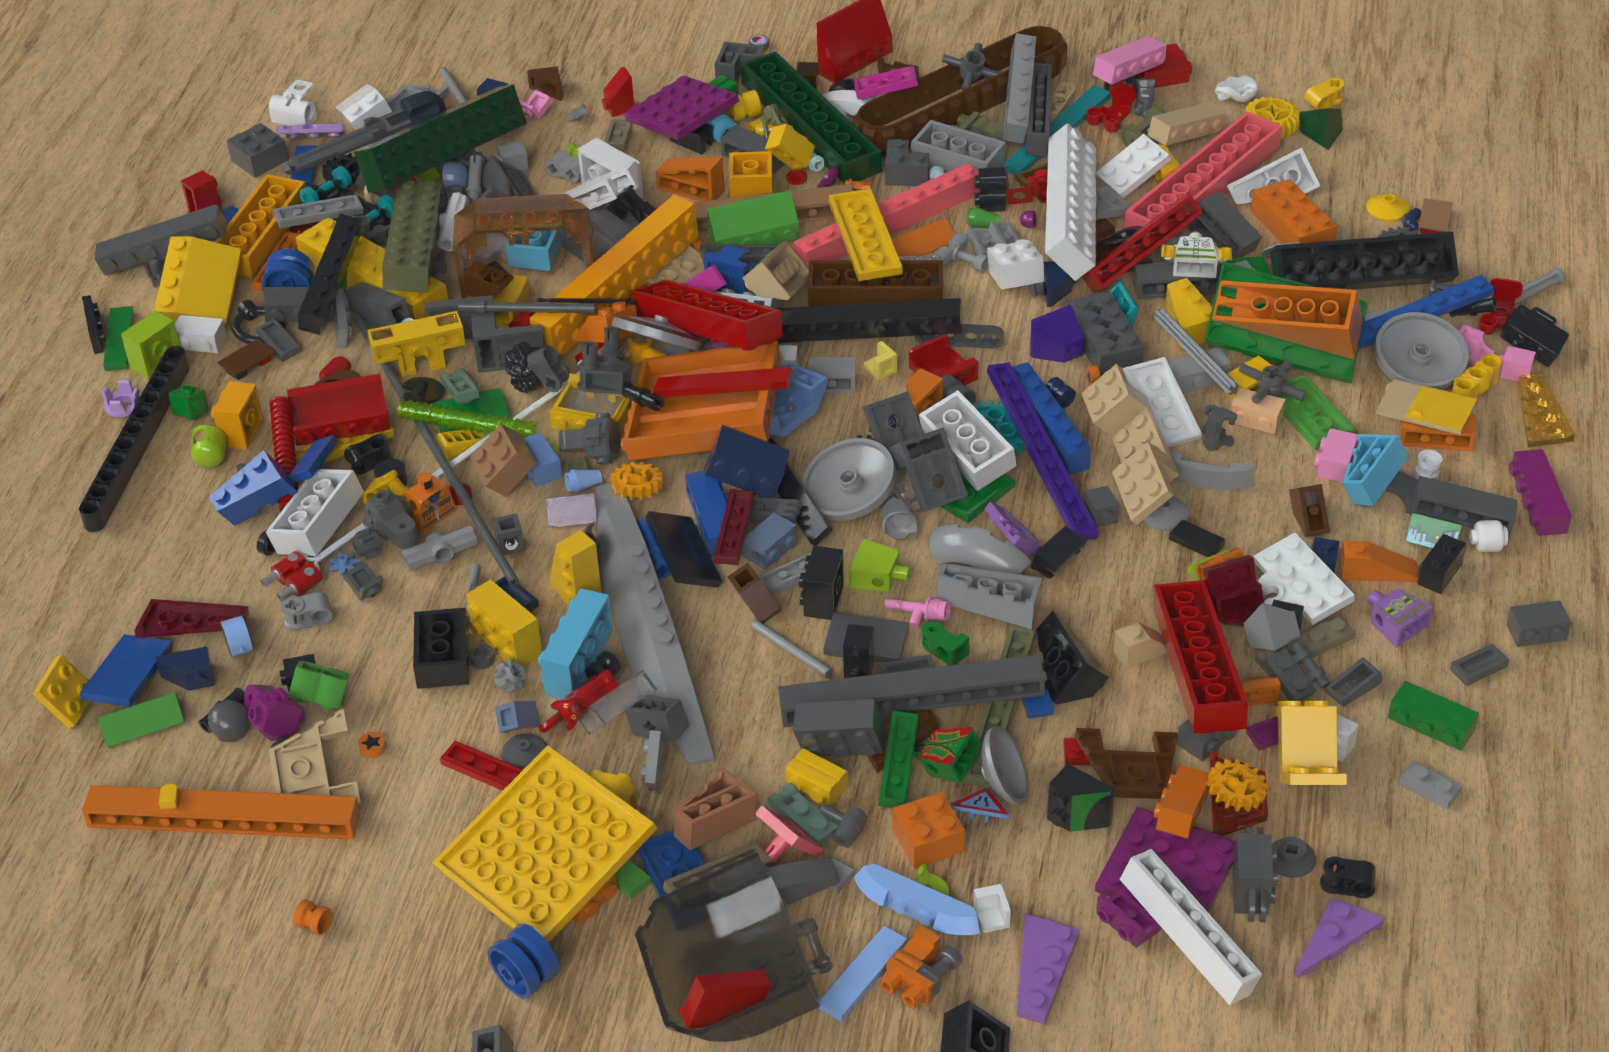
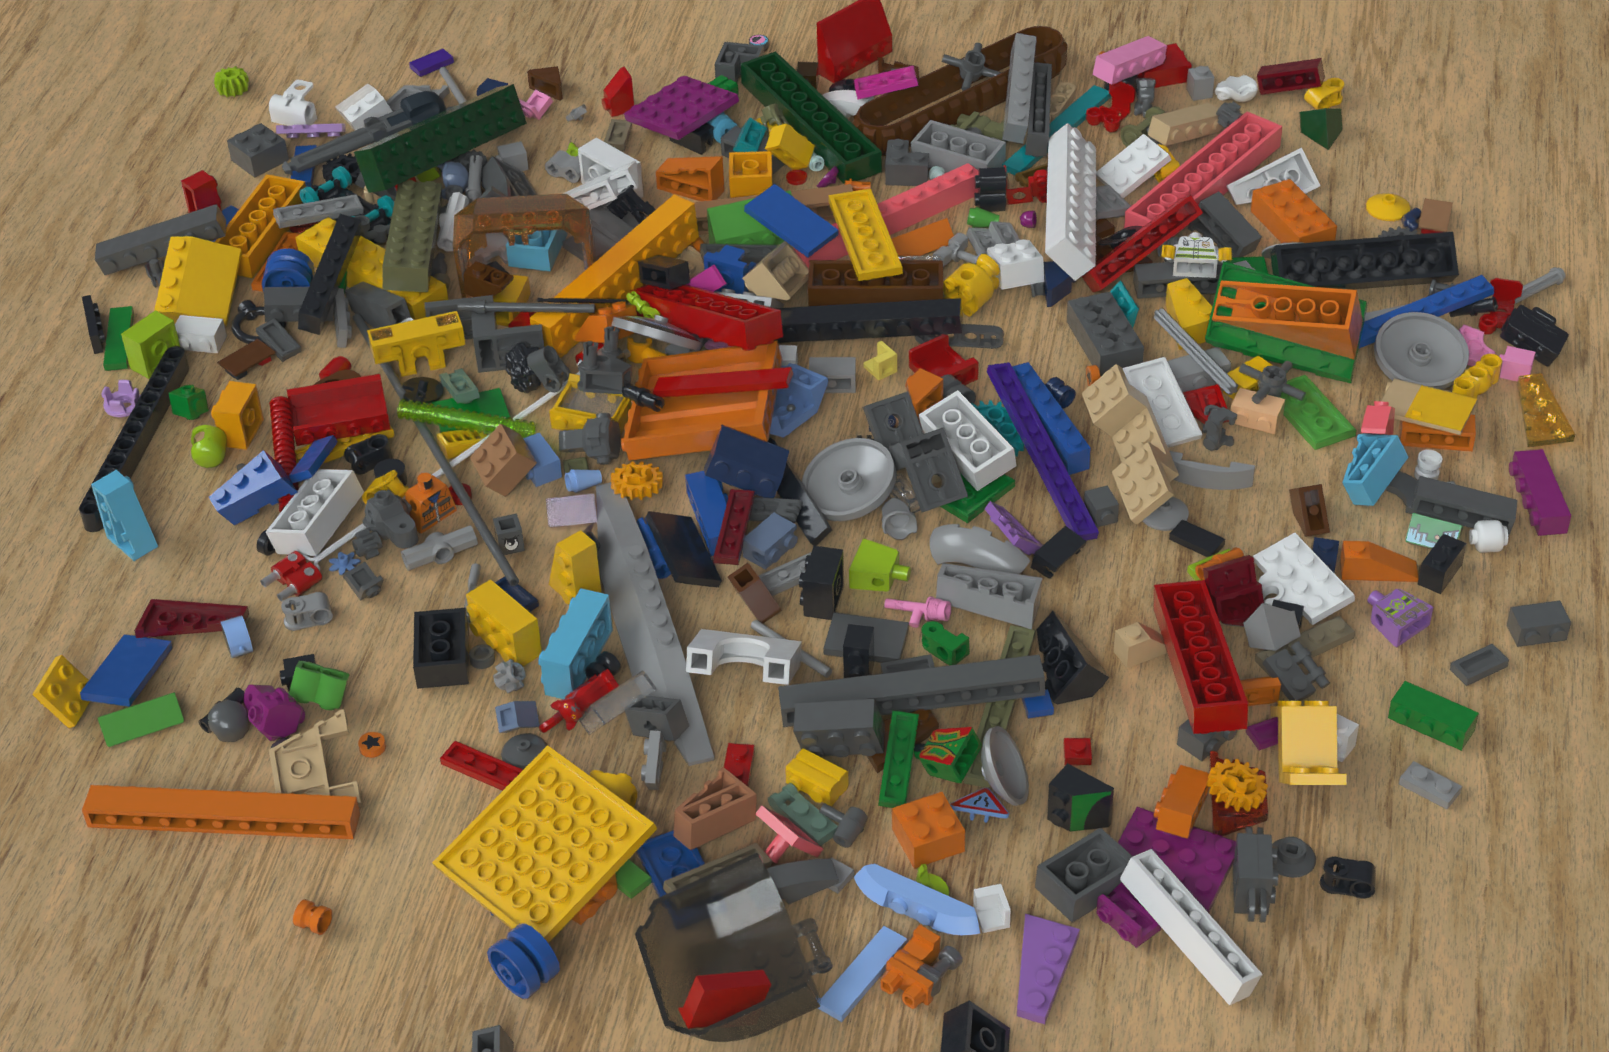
dark blue slope [155,646,215,691] -> none
yellow piece [159,784,179,809] -> none
yellow wheel [727,90,762,122] -> none
dark purple slope [1030,305,1084,363] -> none
reddish brown wing [1074,728,1178,799] -> none
yellow gear [1244,96,1300,140] -> none
medium lavender wing [1294,898,1384,978] -> none
bright pink brick [1314,428,1358,482] -> none
dark grey slope [1324,657,1382,707] -> none
none -> medium azure wedge [91,470,159,561]
none -> lime gear [214,66,249,98]
none -> dark purple tile [409,48,454,77]
none -> lime piece [626,291,660,319]
none -> black brick [638,255,690,290]
none -> white arch [686,629,802,685]
none -> red plate [724,743,755,787]
none -> teal slope [733,117,767,152]
none -> blue tile [744,184,839,258]
none -> yellow piece [943,254,1000,317]
none -> dark grey slope [1035,827,1133,923]
none -> red wing [1182,384,1229,424]
none -> light grey brick [1186,66,1214,101]
none -> dark grey gear [1216,101,1243,128]
none -> dark red brick [1257,58,1325,95]
none -> coral slope [1361,401,1395,435]

